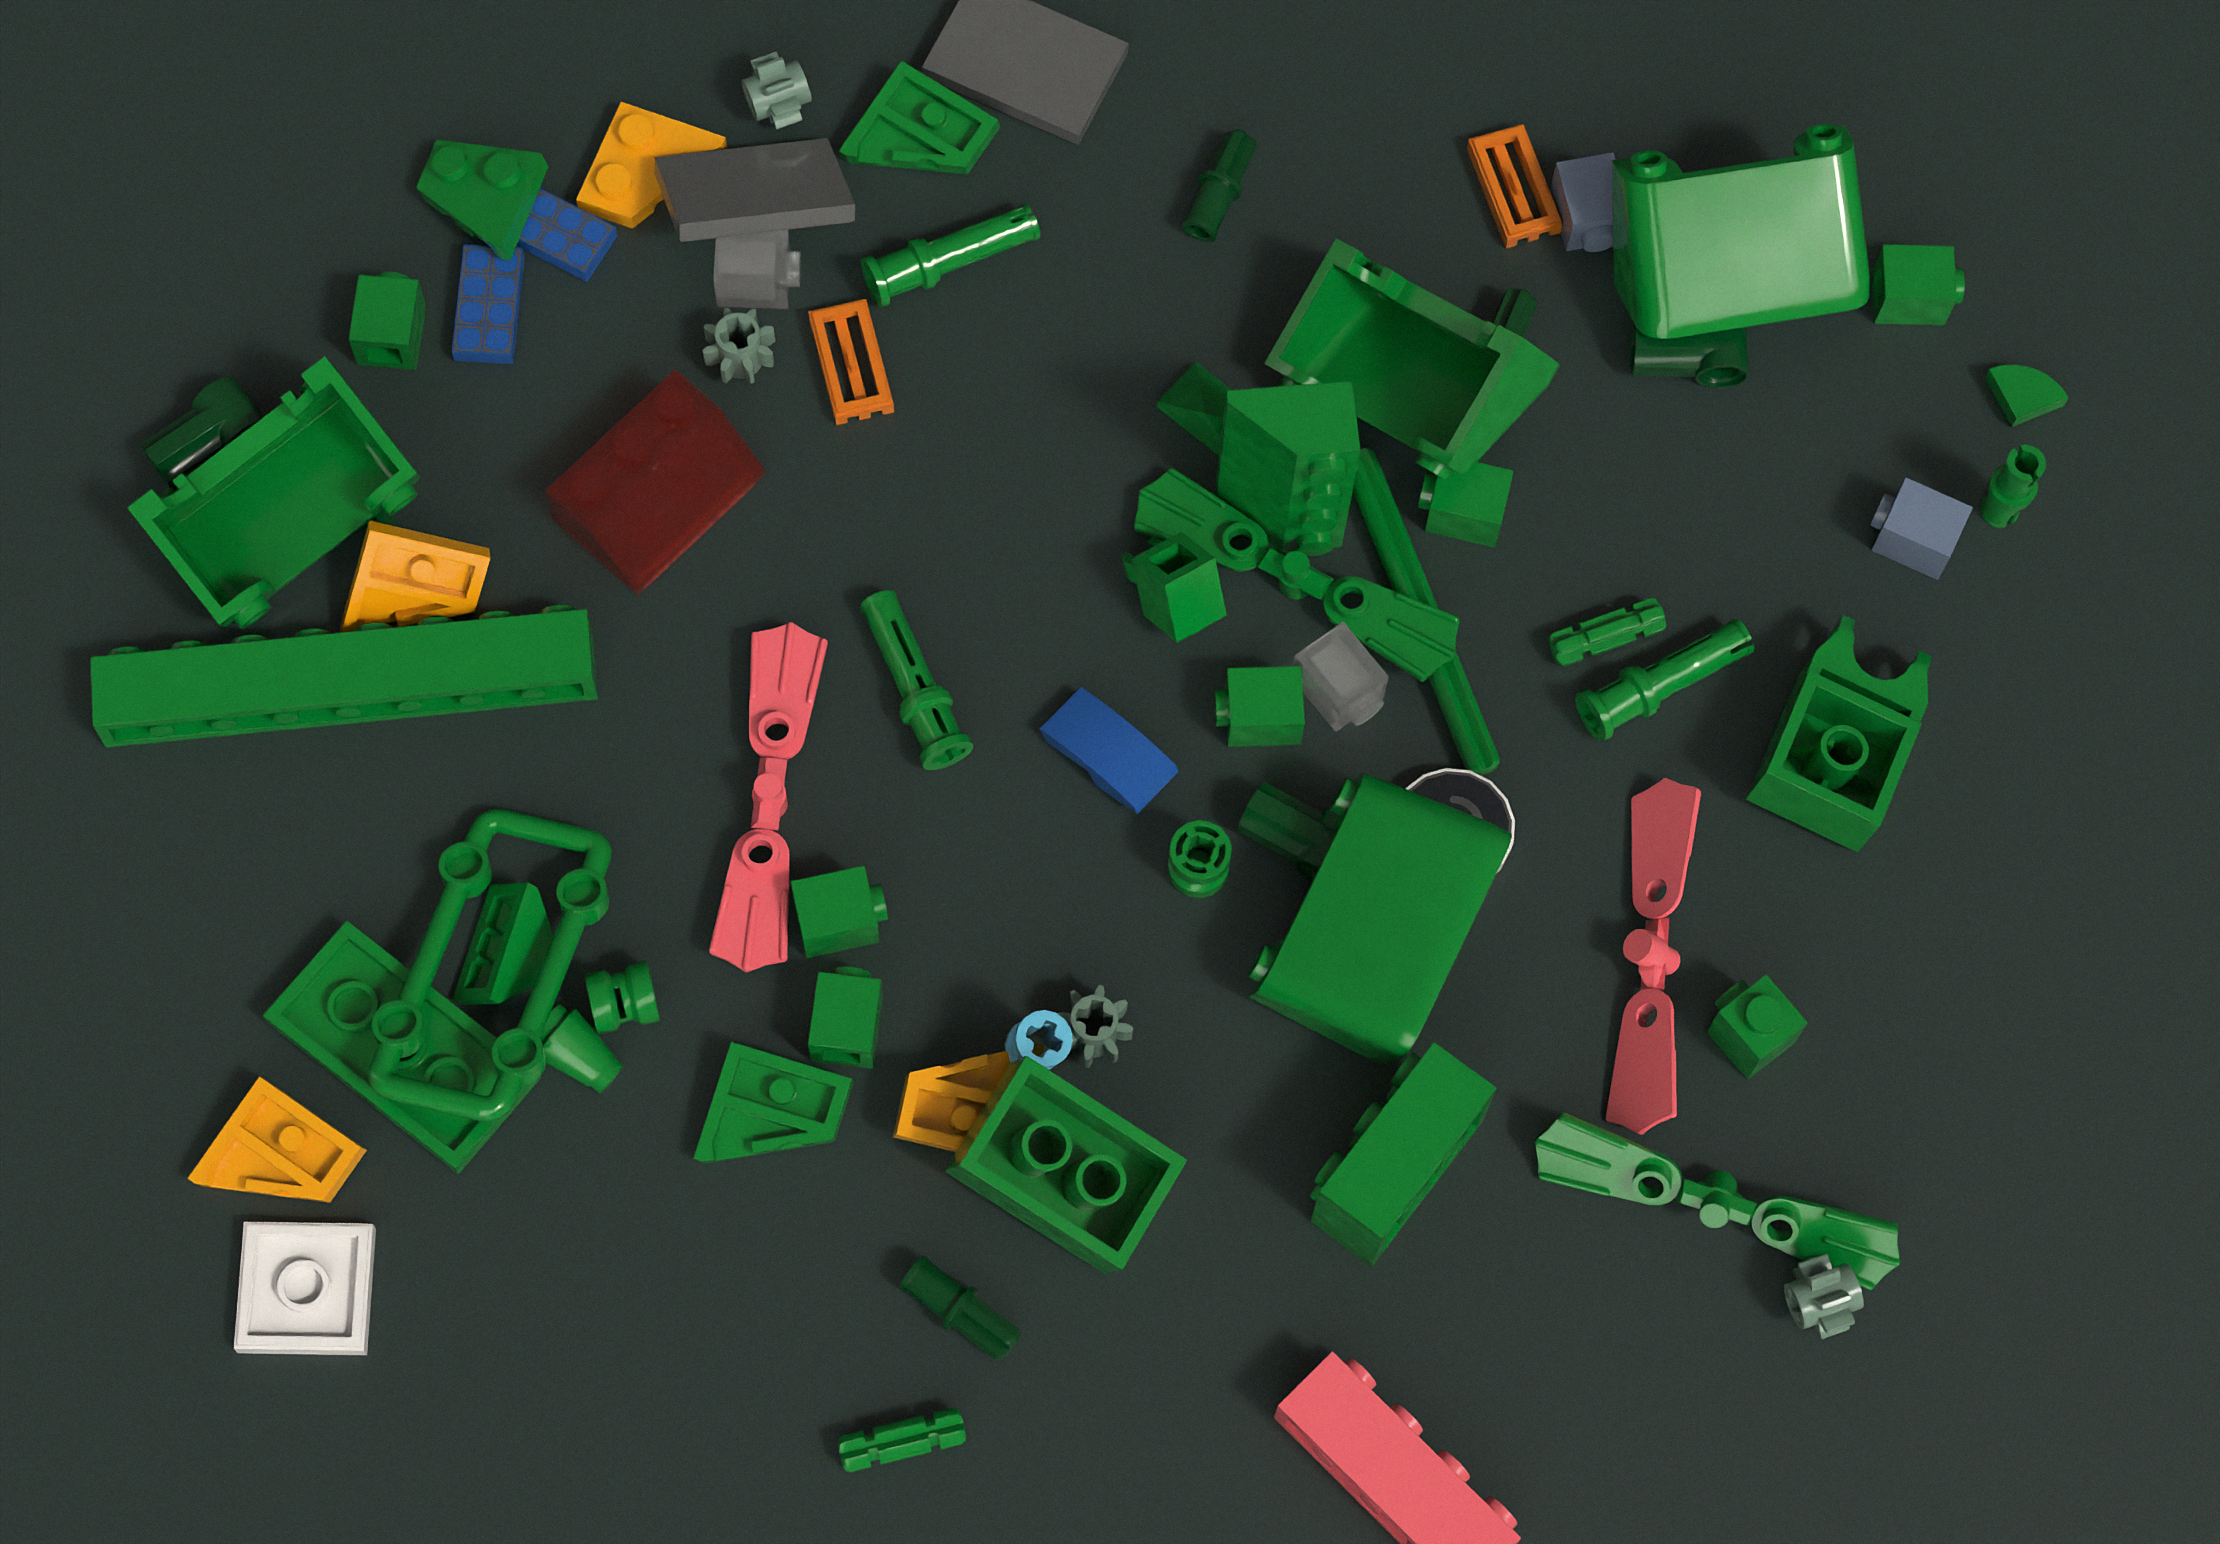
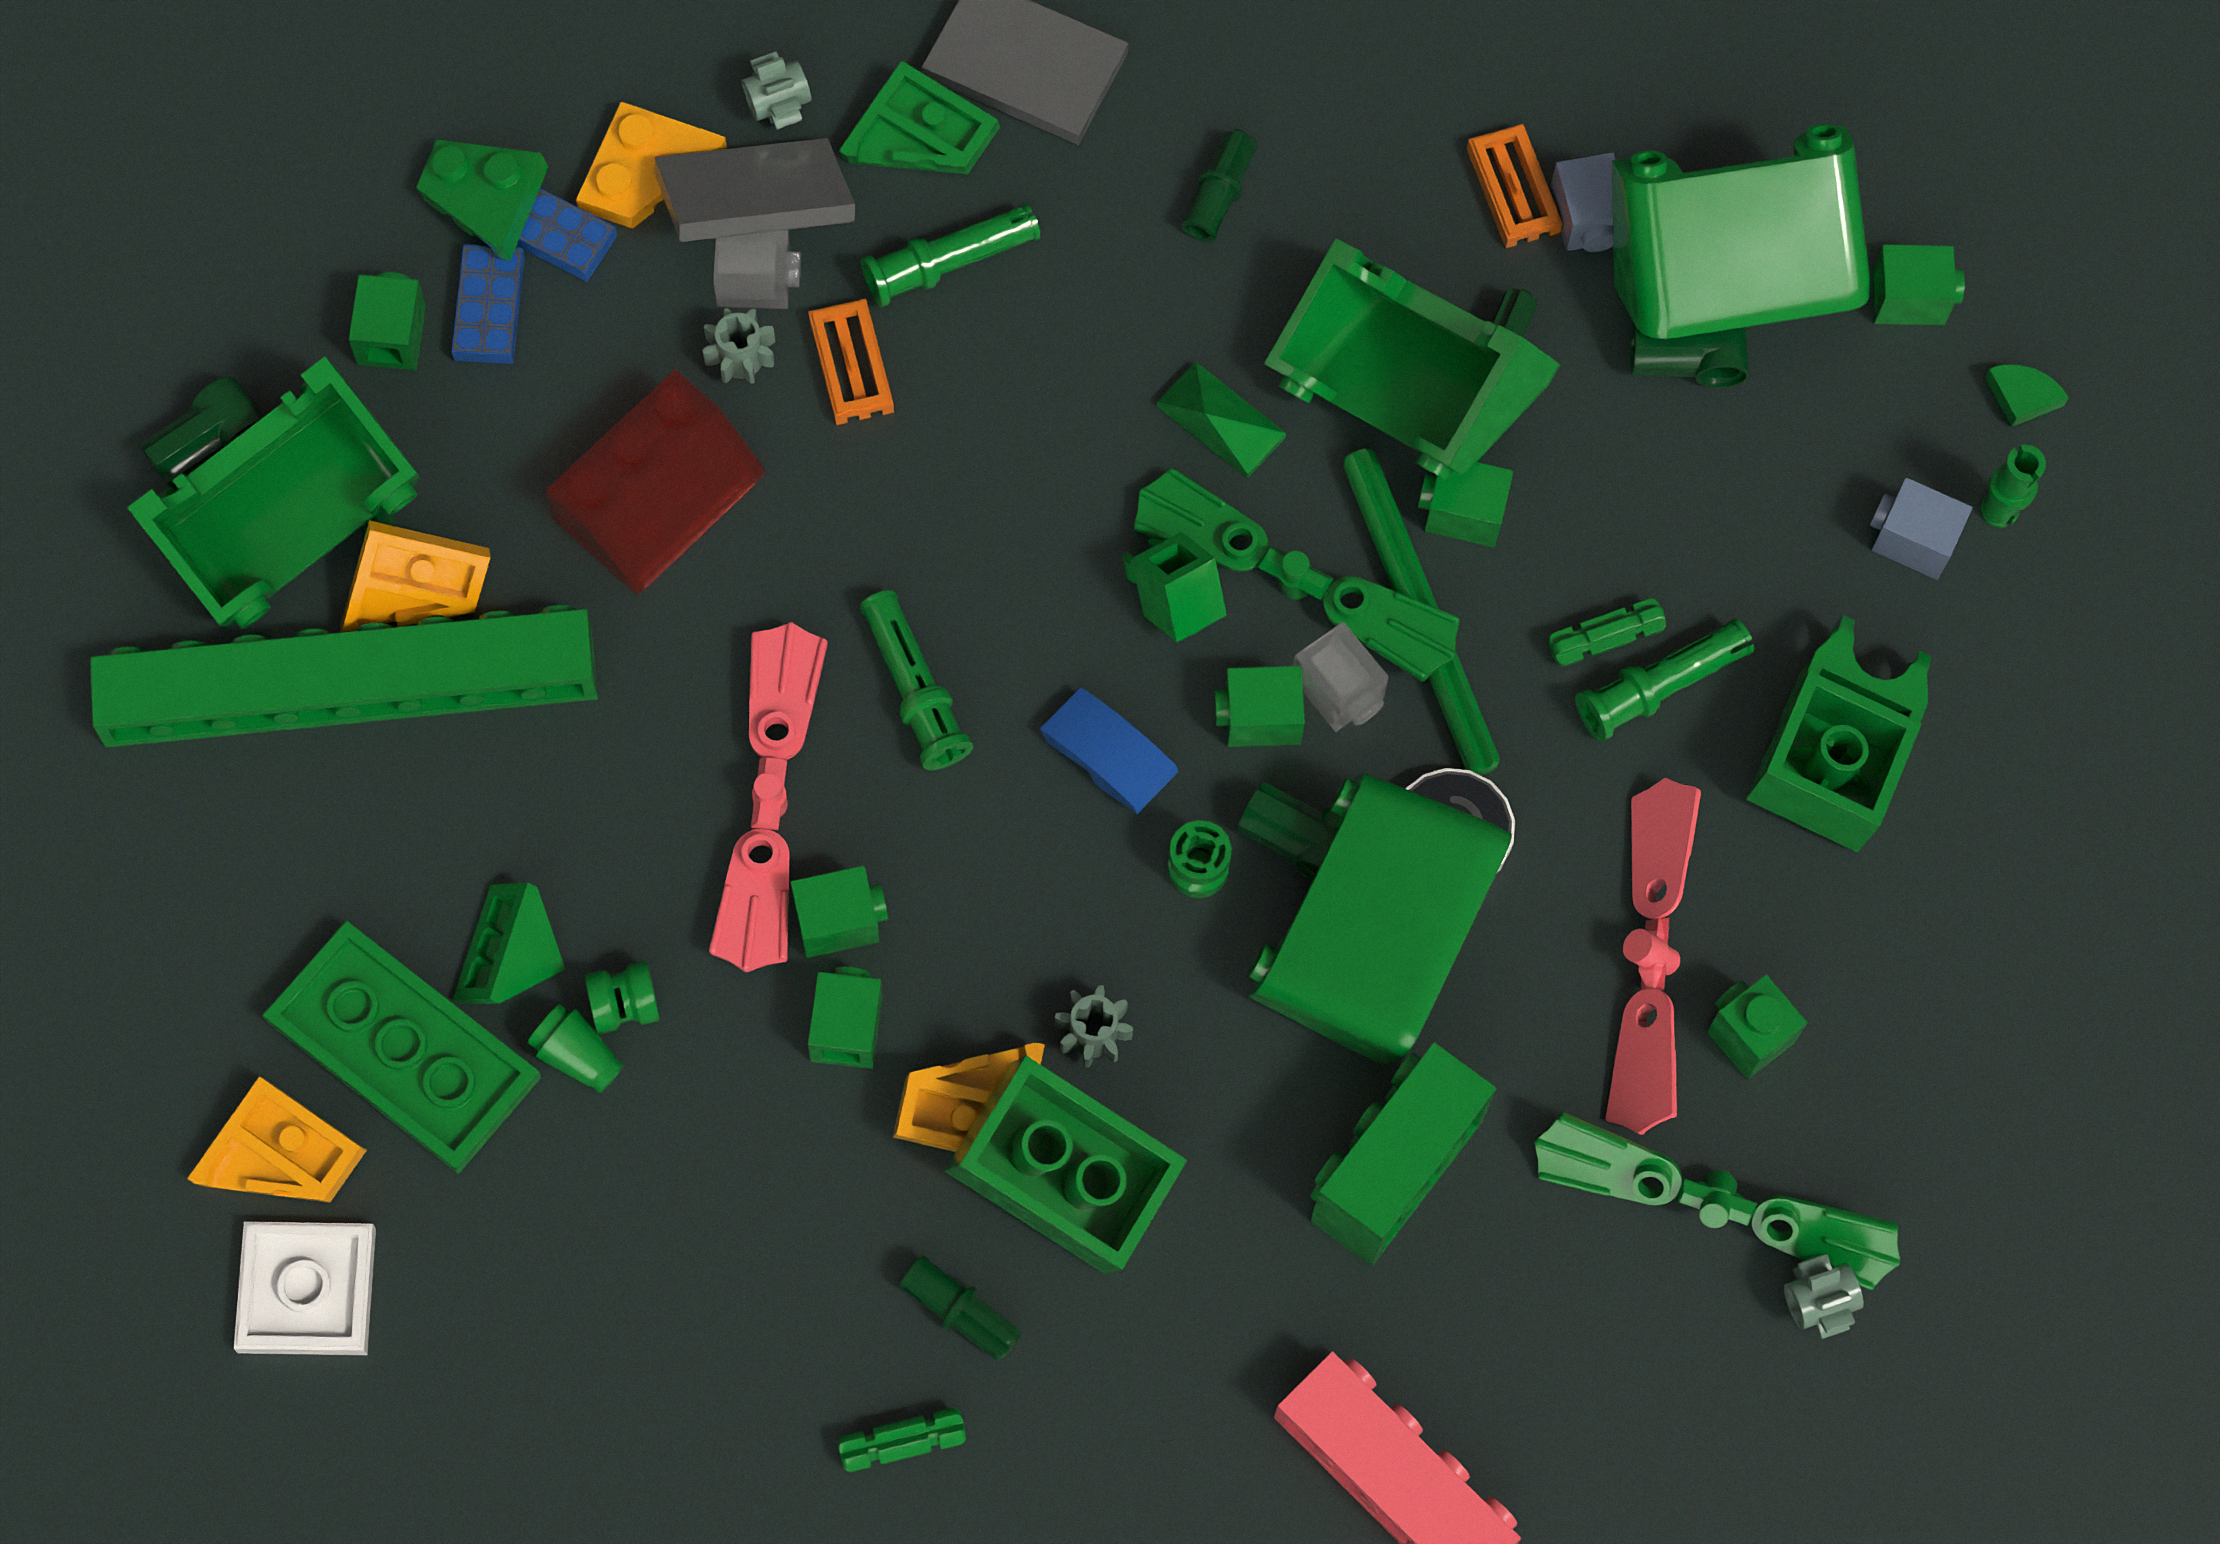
green bar [368,809,612,1122] -> none
green wing [693,1042,854,1164] -> none
medium azure bush [1005,1010,1073,1070] -> none
green slope [1215,381,1360,556] -> none

